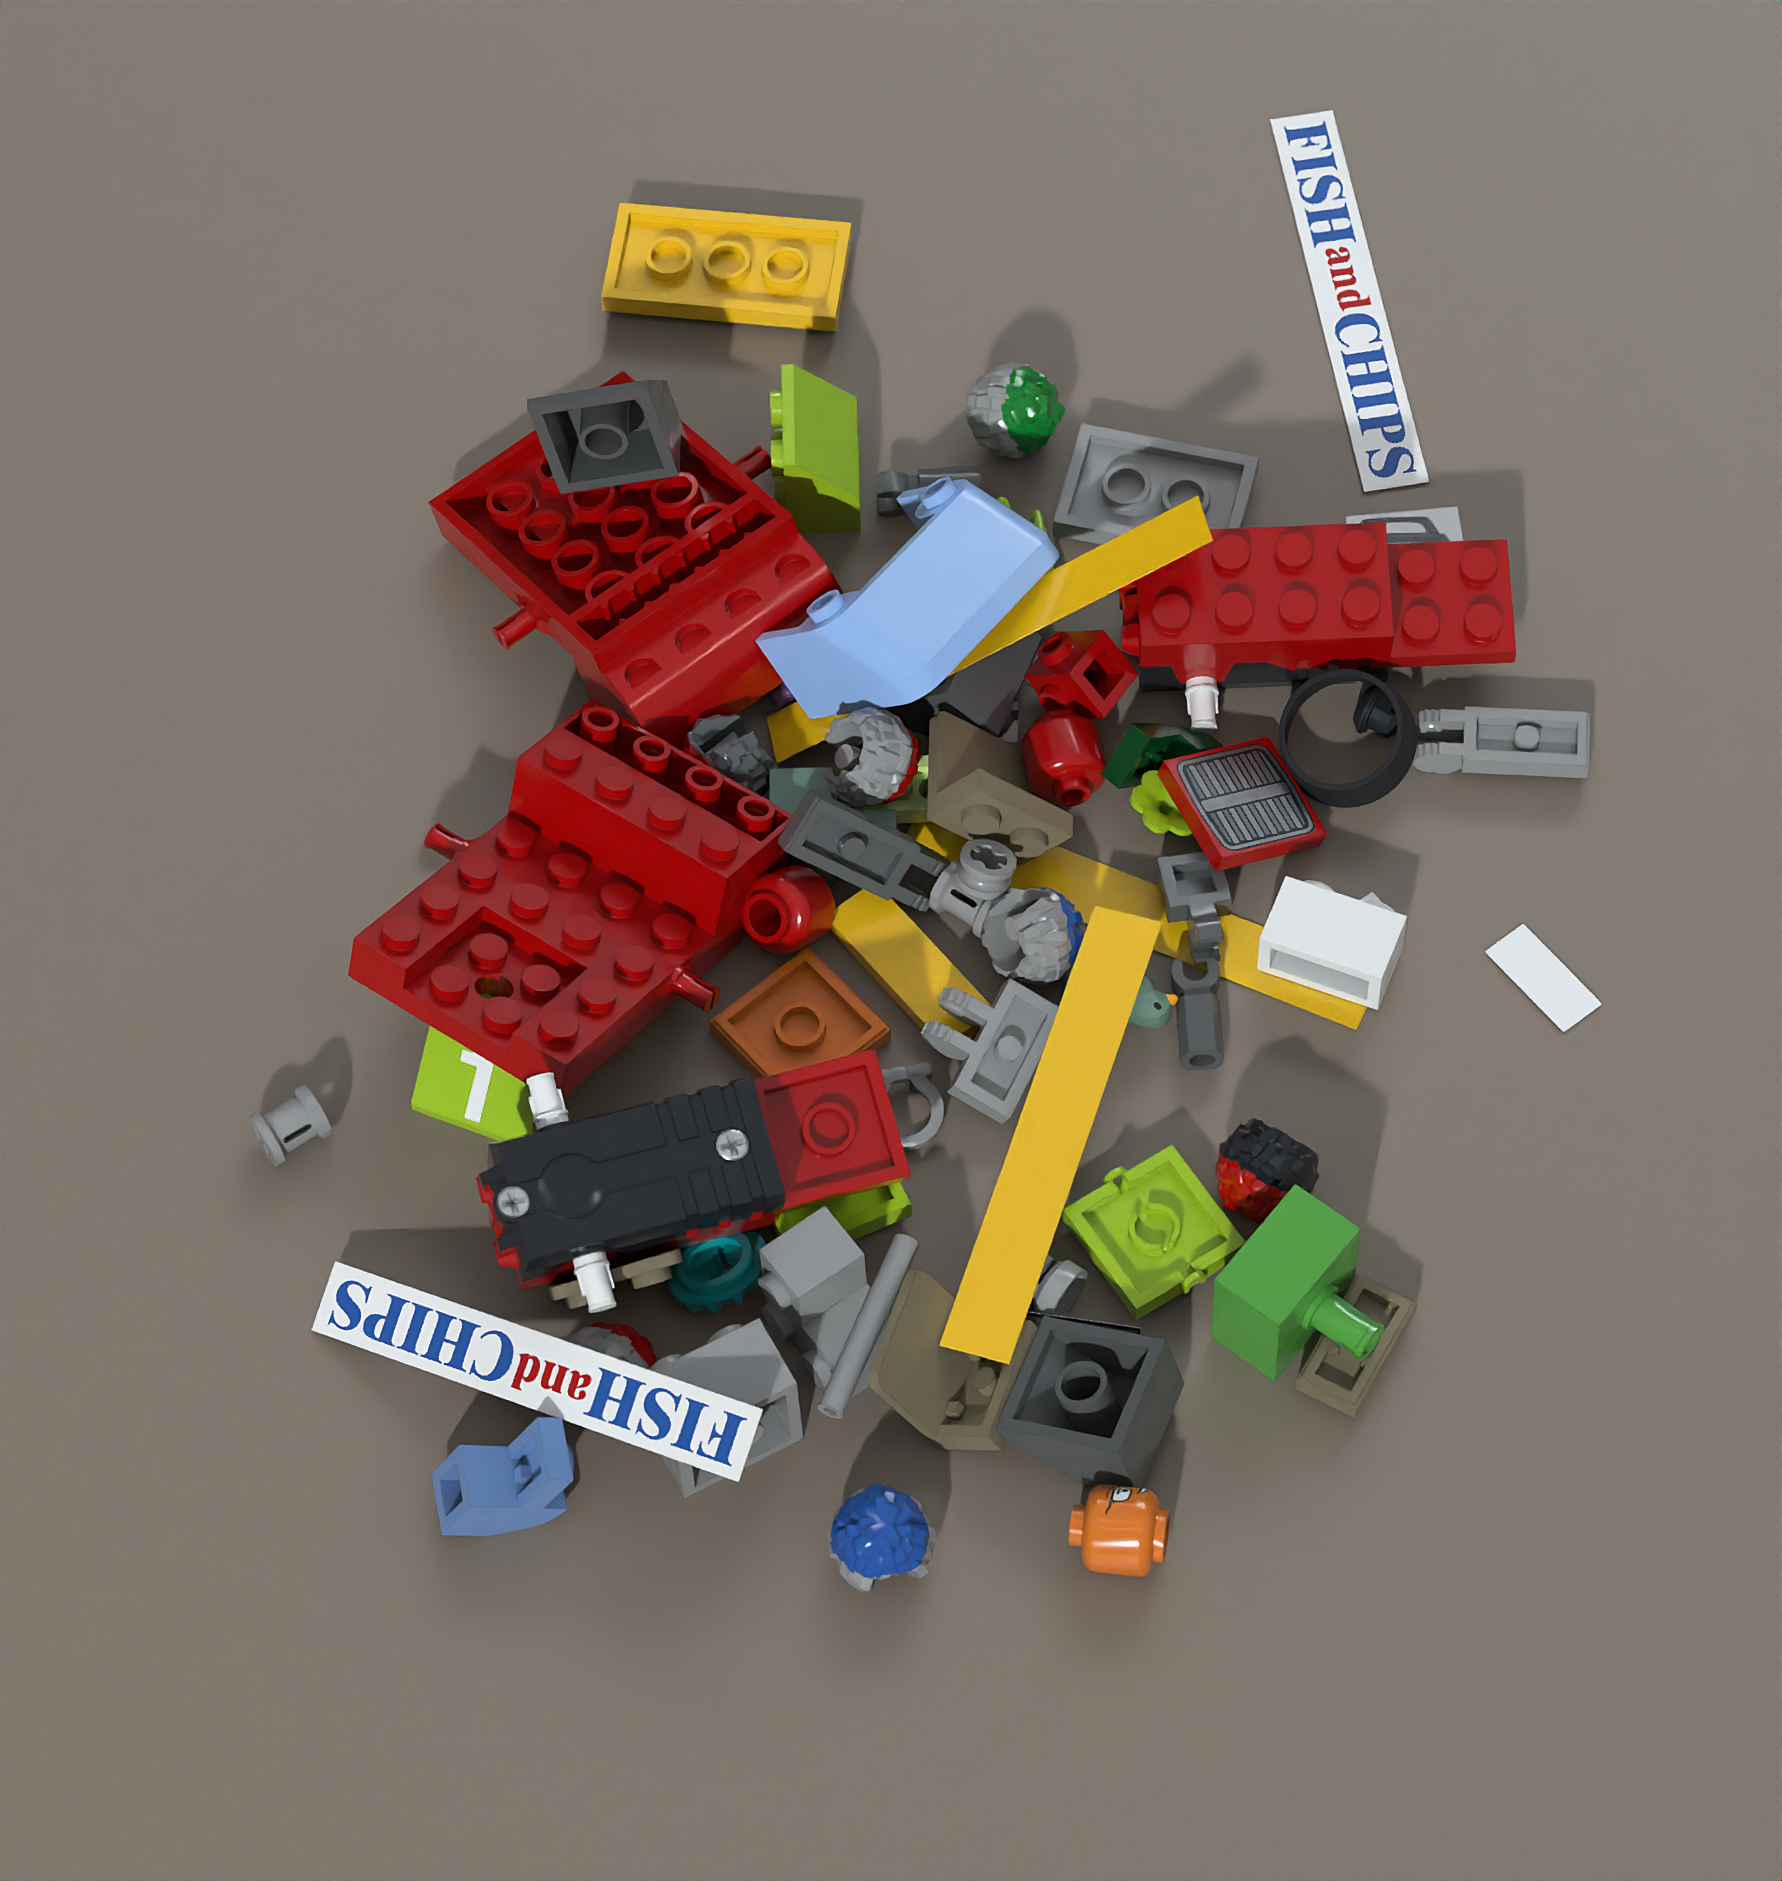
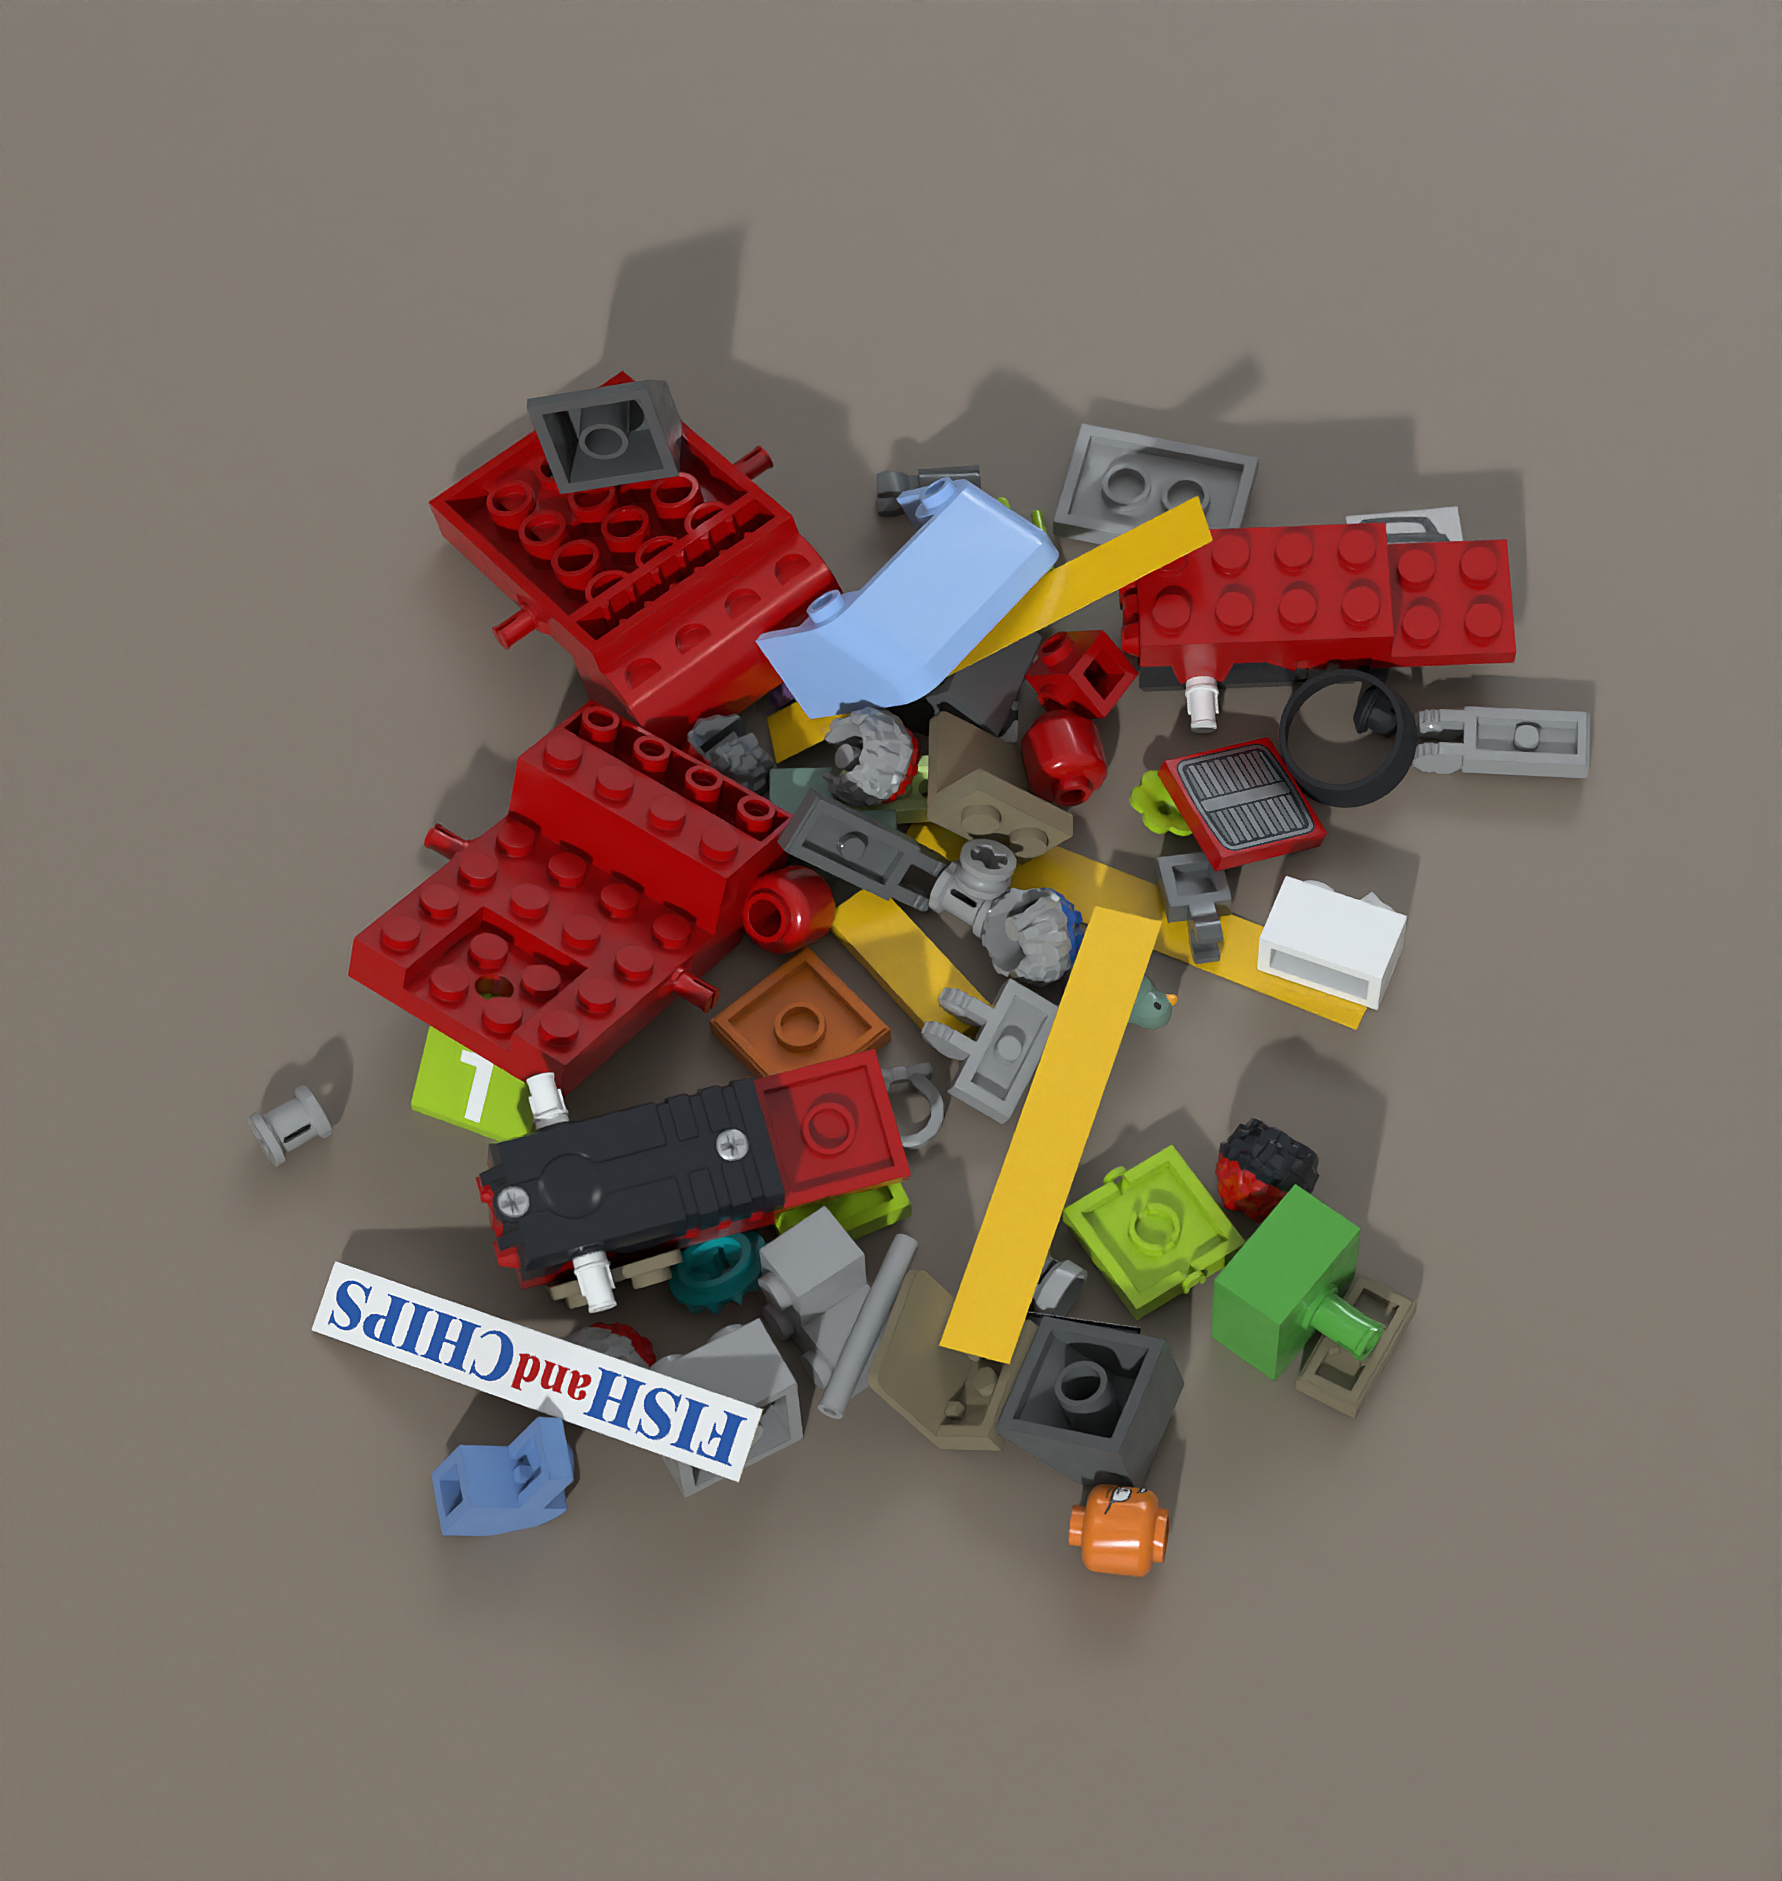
yellow plate [601,203,852,332] -> none
lime slope [770,364,862,534] -> none
blue piece [828,1484,936,1593] -> none
piece [966,361,1065,459] -> none
dark green slope [1101,723,1223,789] -> none
dark grey bar [1171,957,1224,1071] -> none
white sticker [1270,110,1429,492] -> none
white sticker [1485,924,1602,1032] -> none

